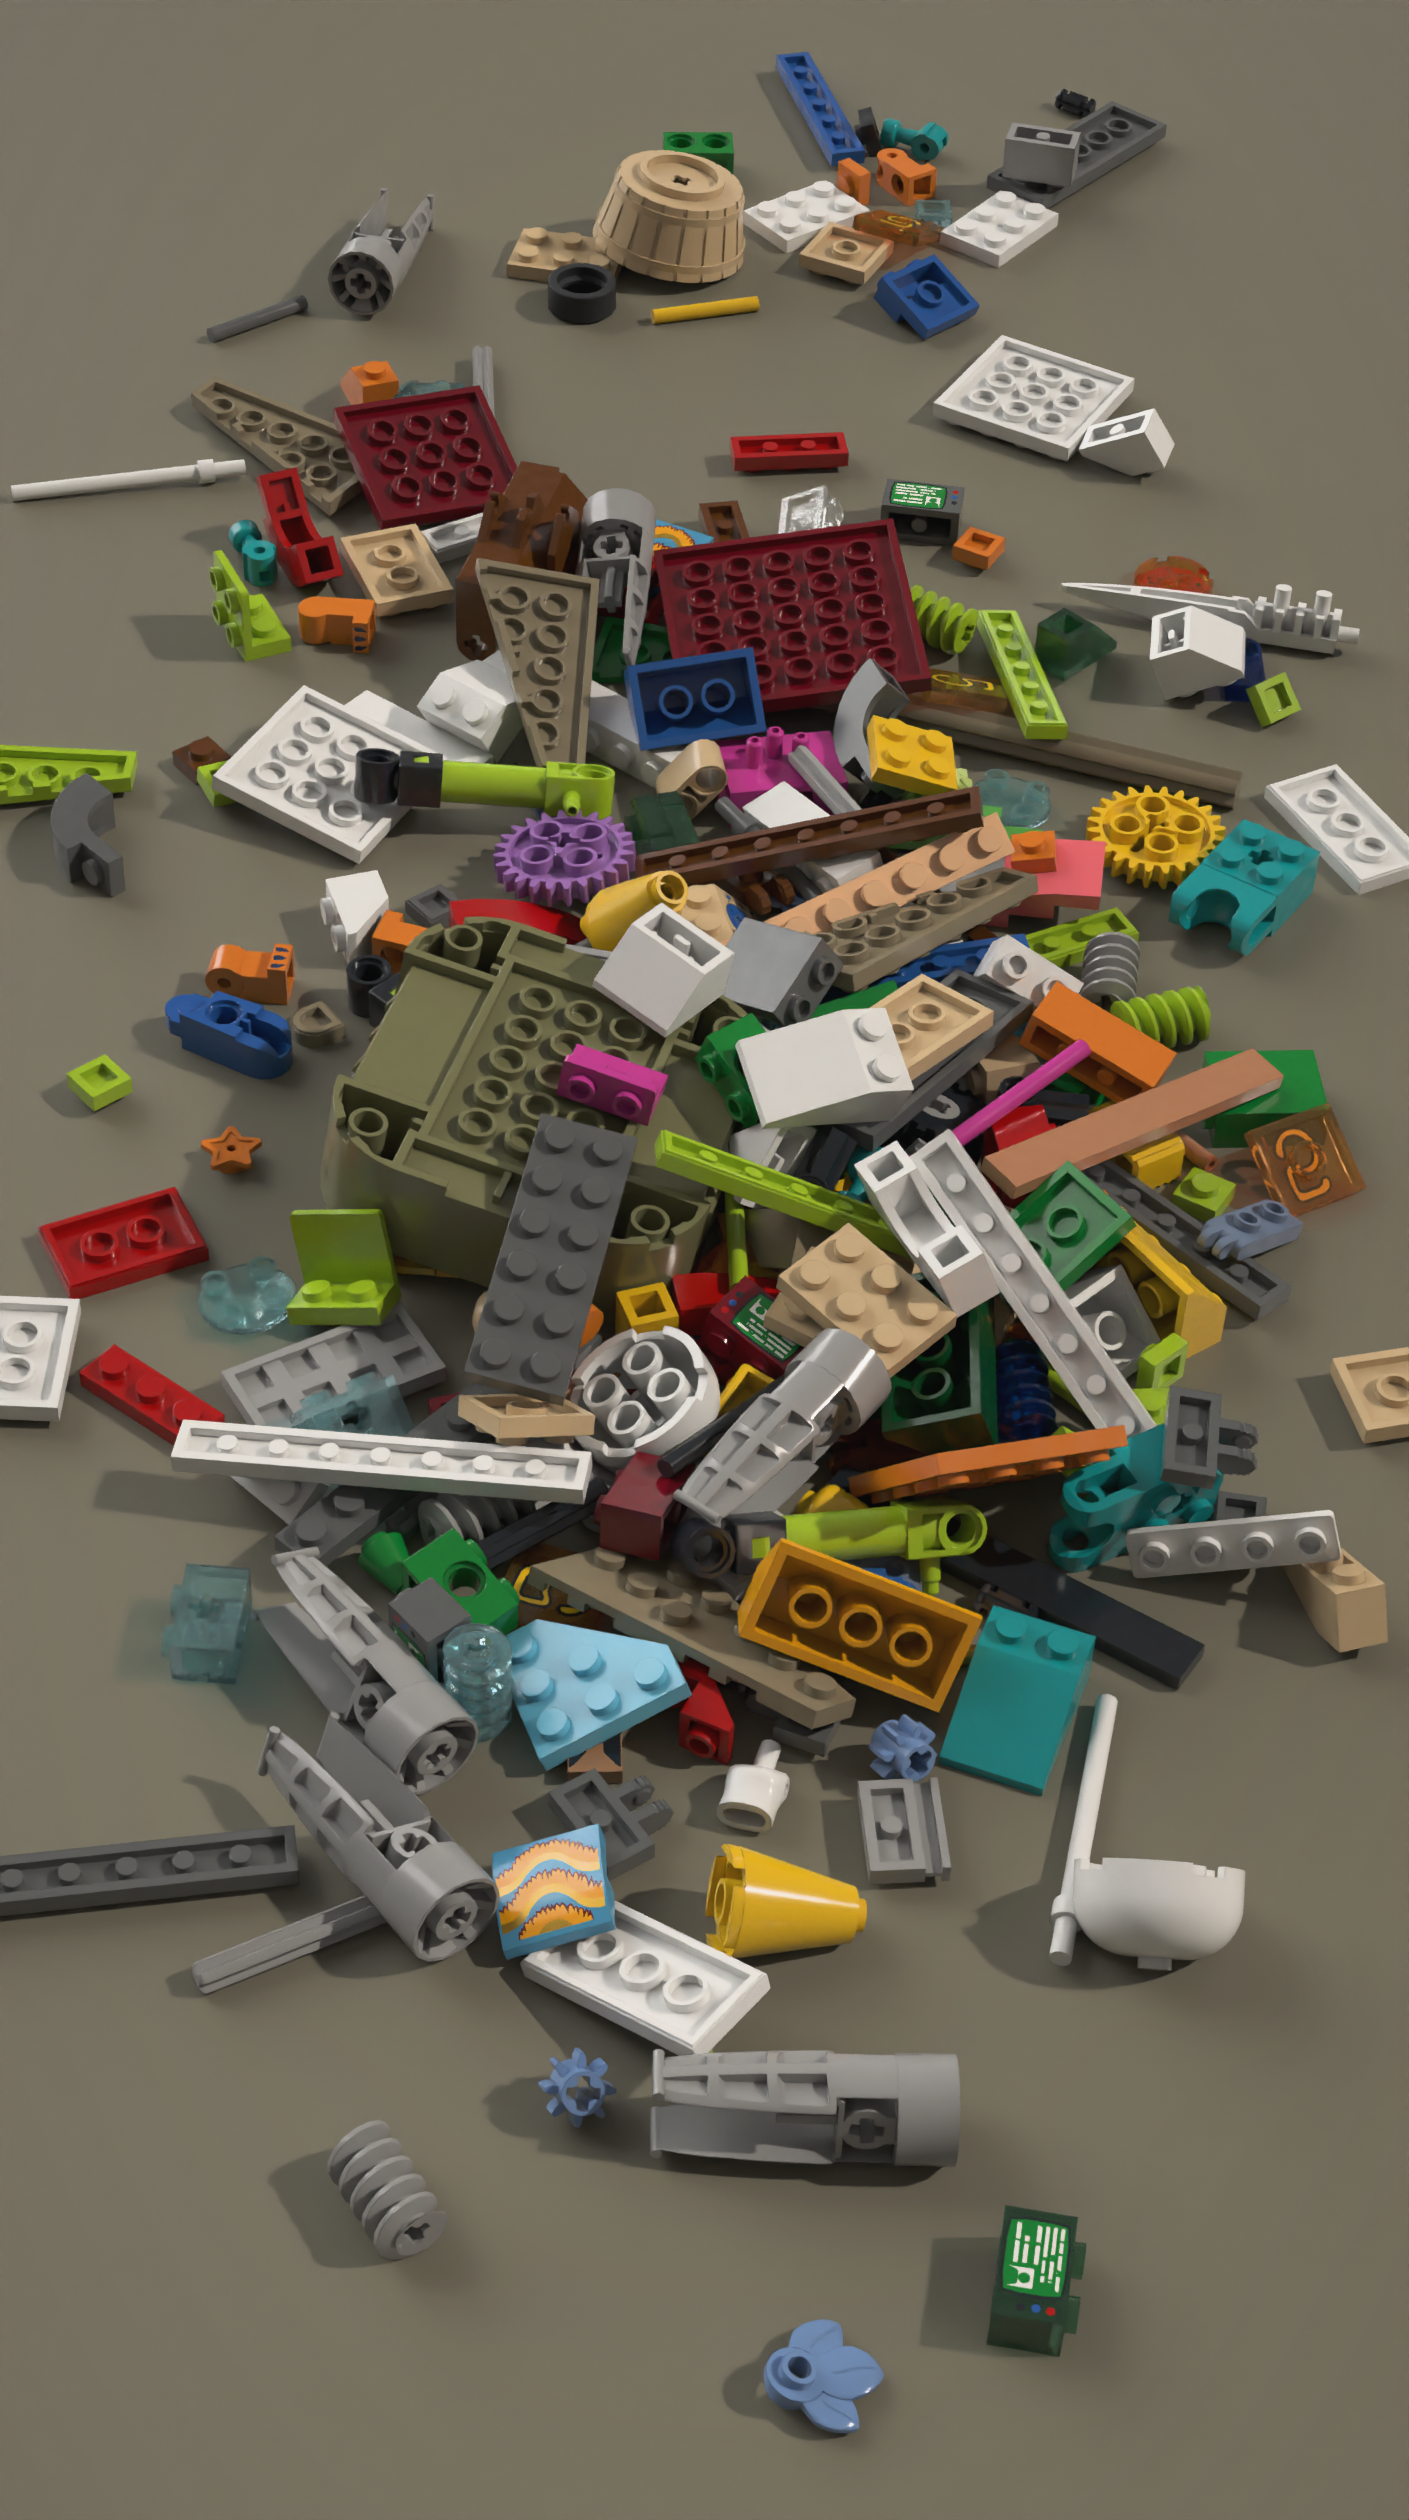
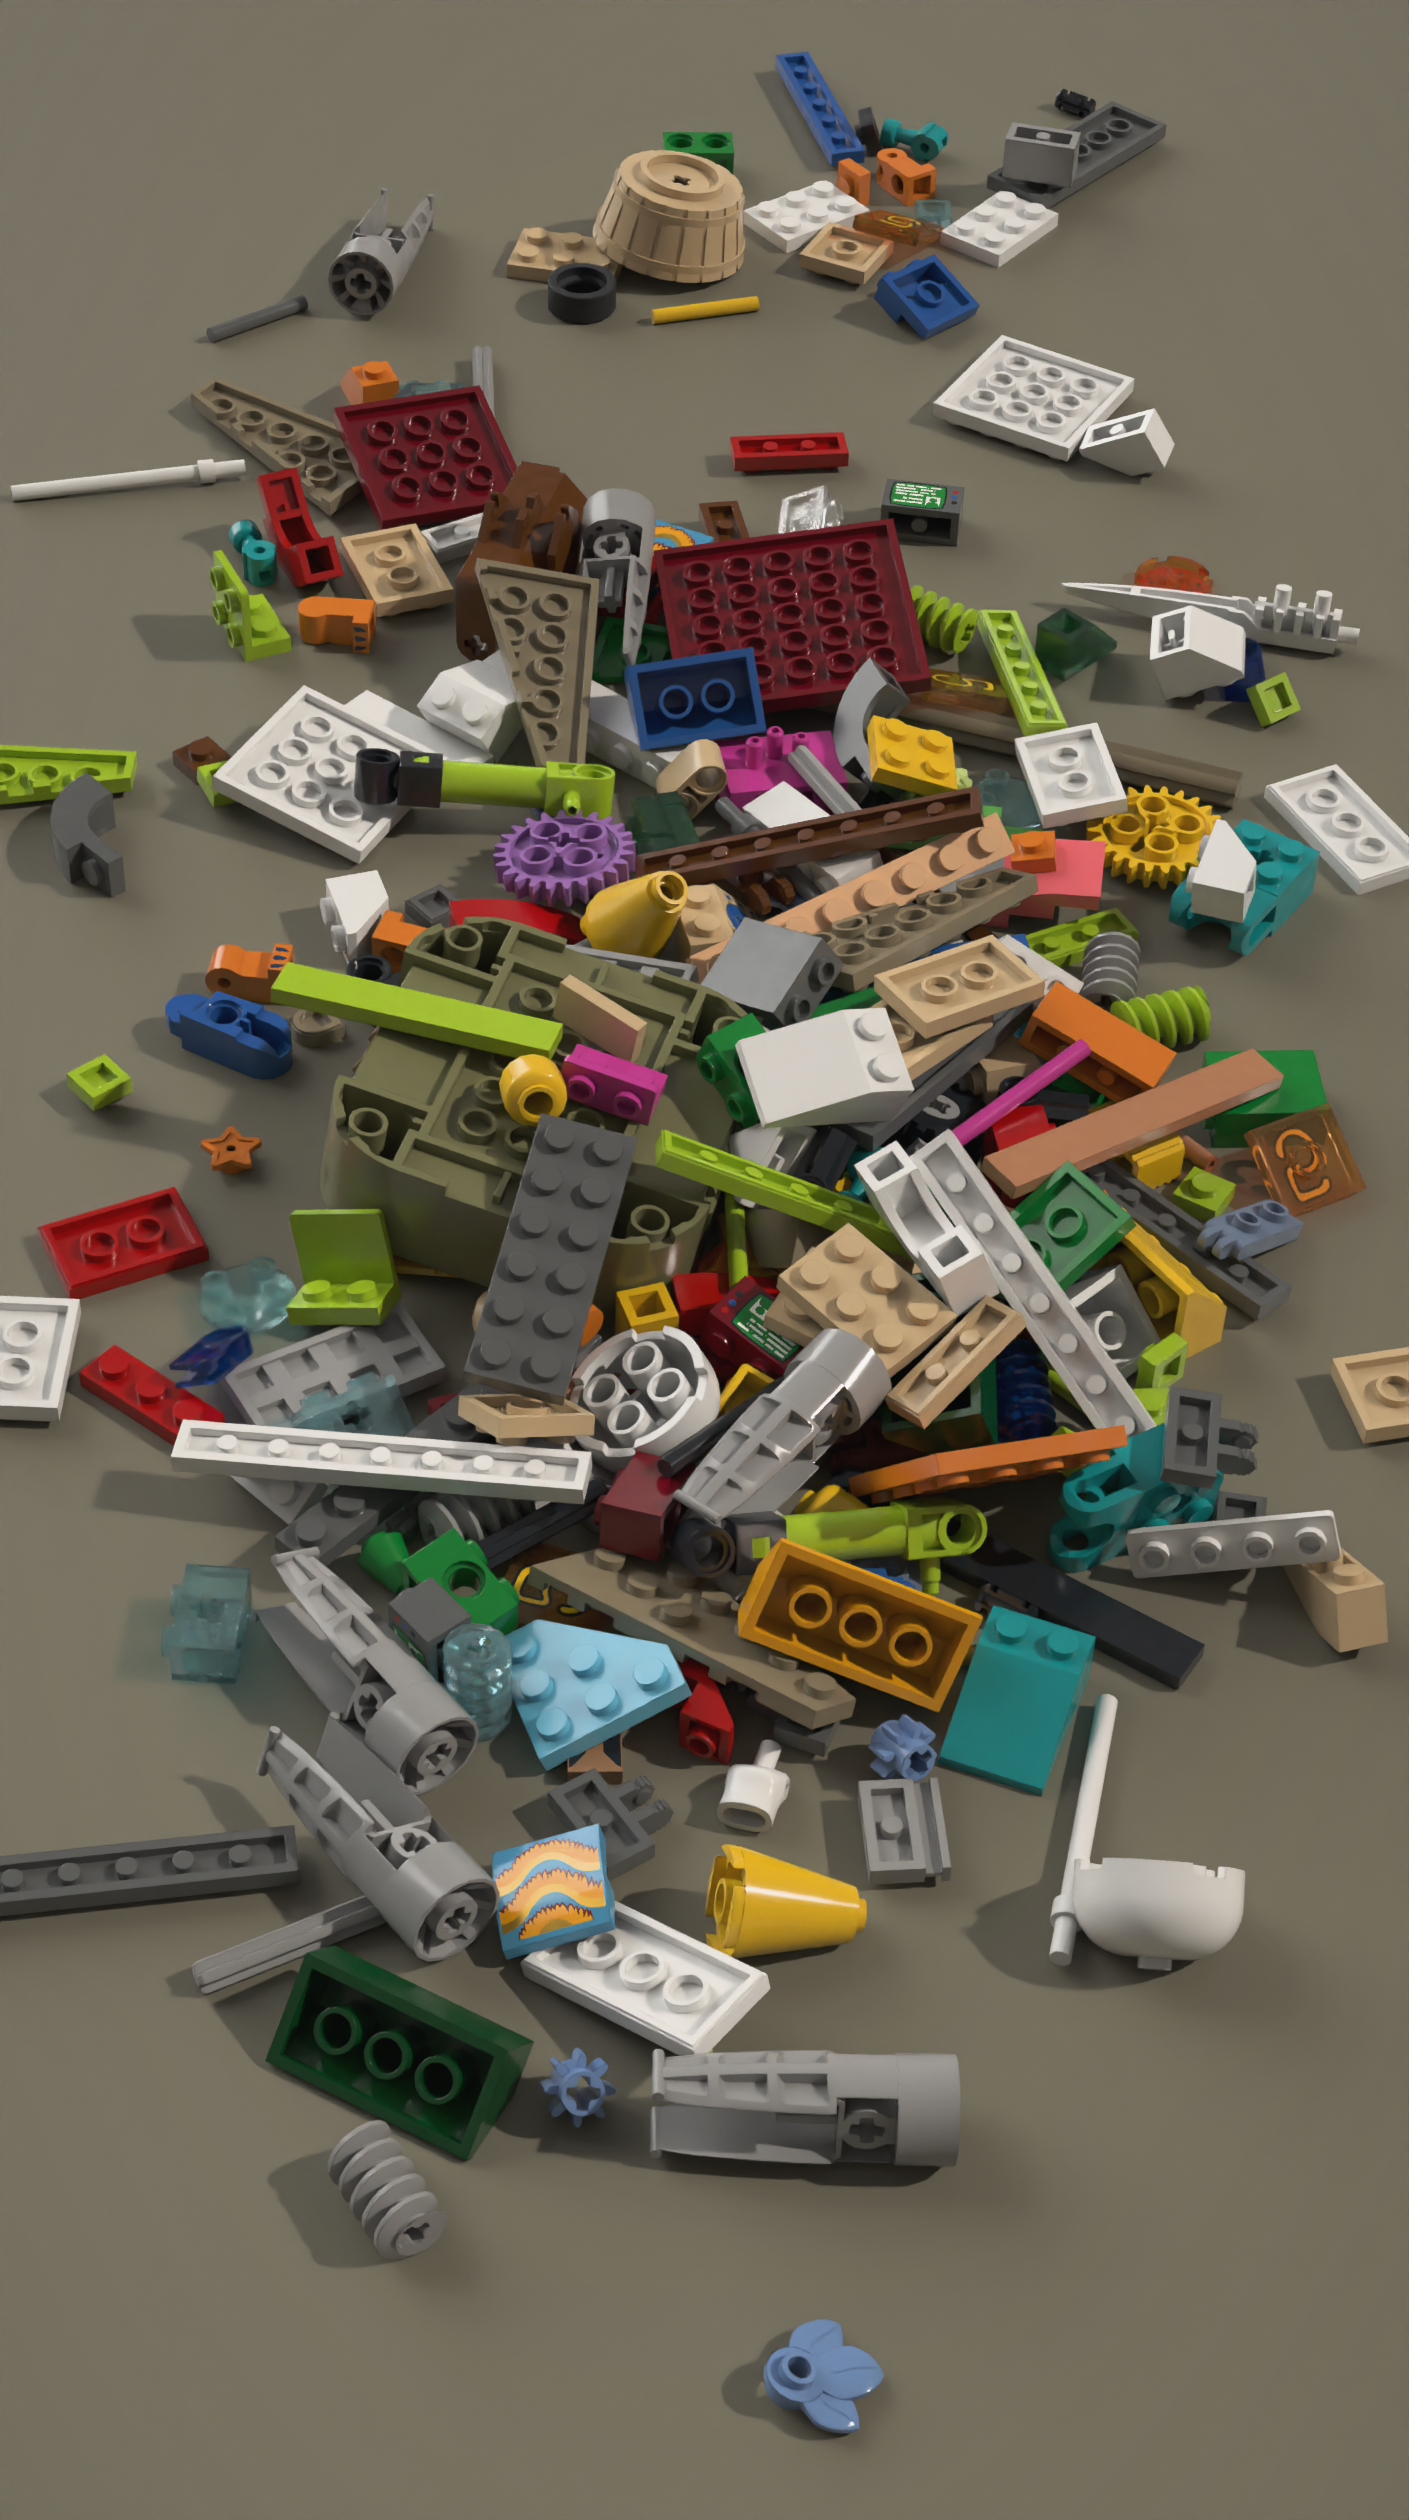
white slope [592,902,734,1037] -> none
orange plate [952,526,1006,570] -> none
brick [986,2205,1087,2357] -> none
none -> clear blue piece [169,1325,254,1388]
none -> dark green slope [265,1945,534,2161]
none -> lime tile [271,962,563,1060]
none -> yellow head [499,1054,567,1127]
none -> tan tile [553,975,648,1063]
none -> tan plate [874,935,1045,1039]
none -> tan tile [884,1295,1027,1429]
none -> white plate [1014,722,1128,829]
none -> white slope [1185,819,1256,923]

